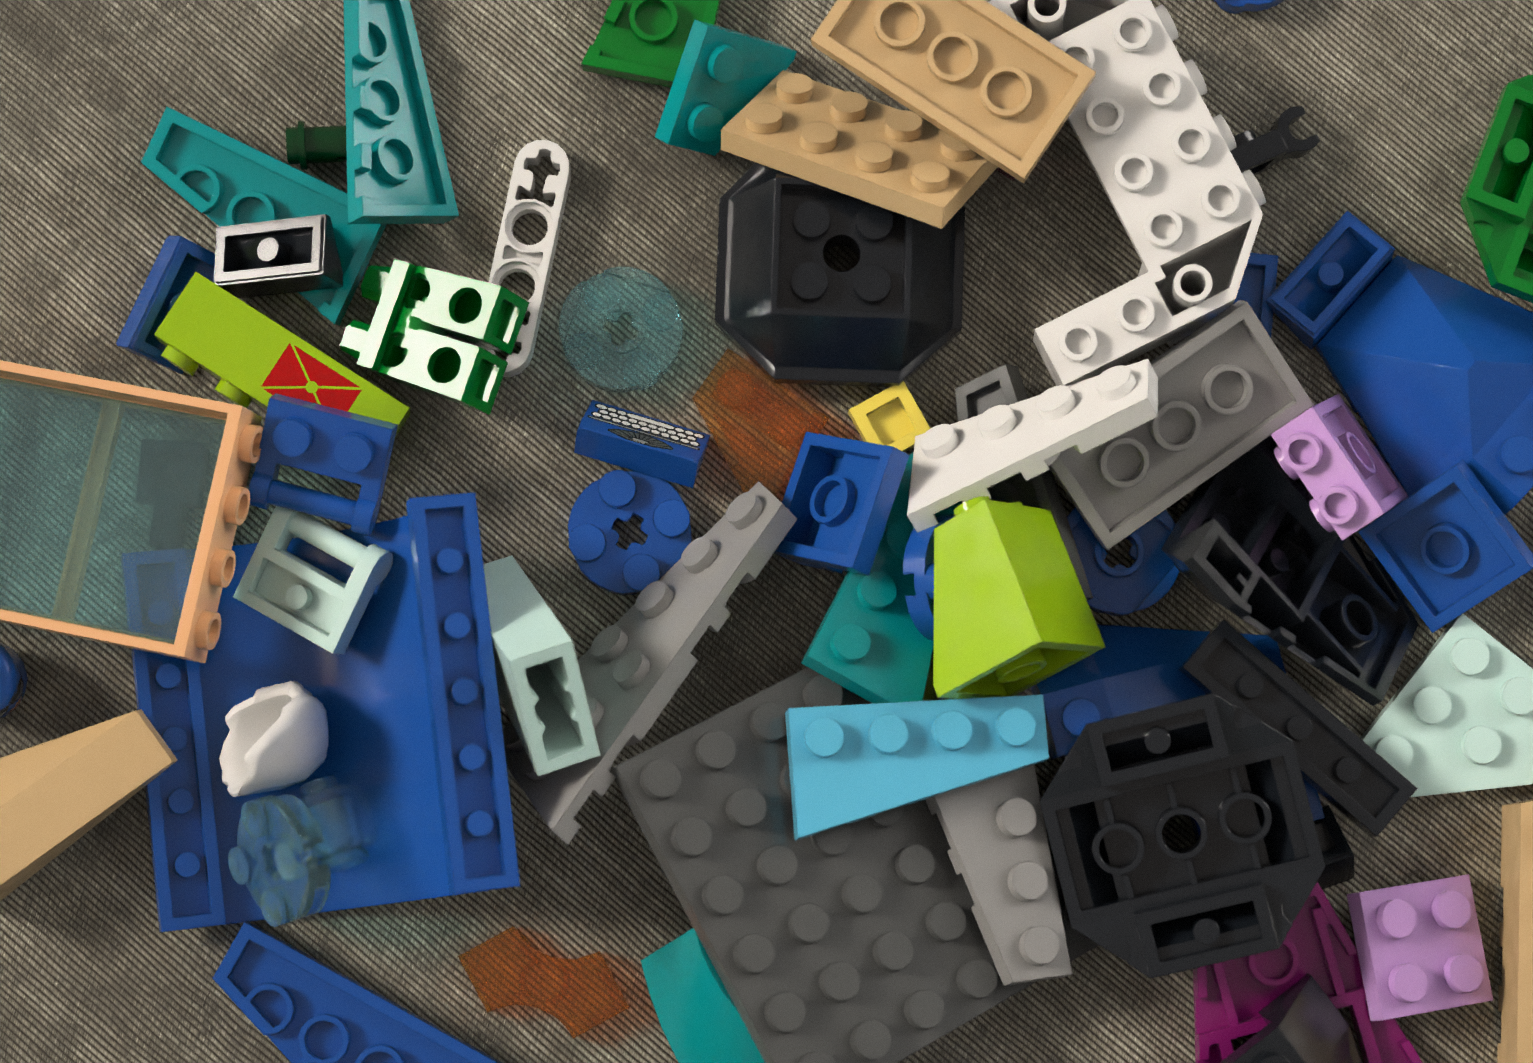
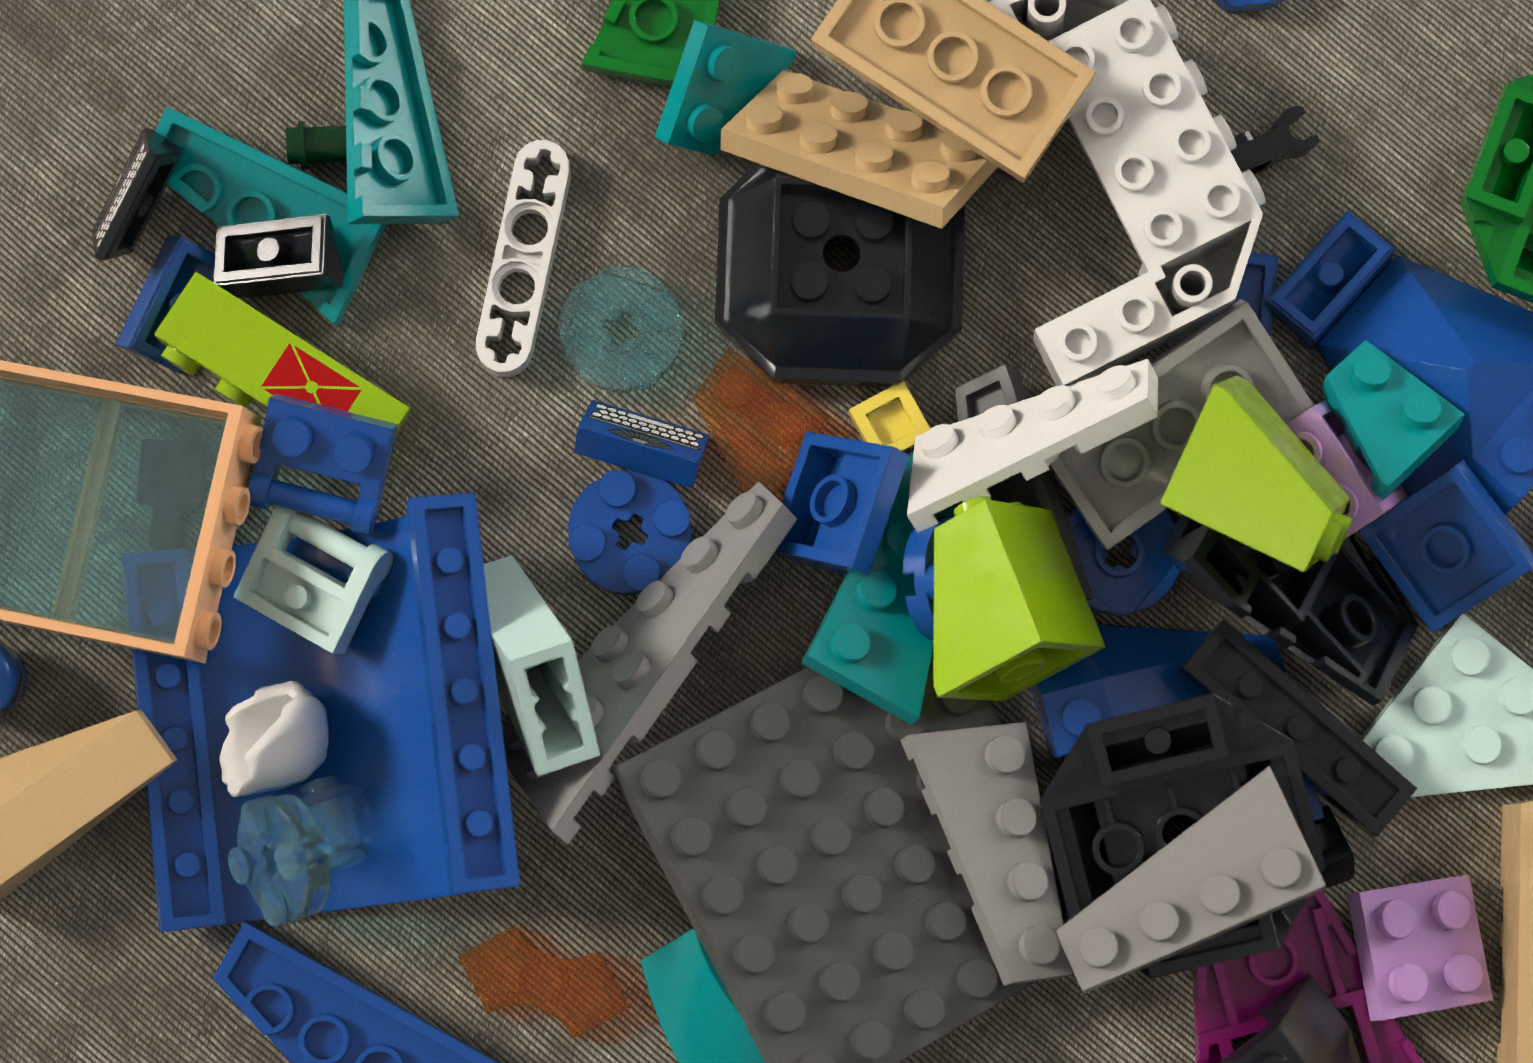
hips [340,258,530,415] -> none
medium azure wing [785,694,1049,841] -> none
none -> black slope [92,128,183,261]
none -> light grey wing [1056,766,1326,994]
none -> lime slope [1160,376,1353,572]
none -> teal wing [1321,340,1465,500]

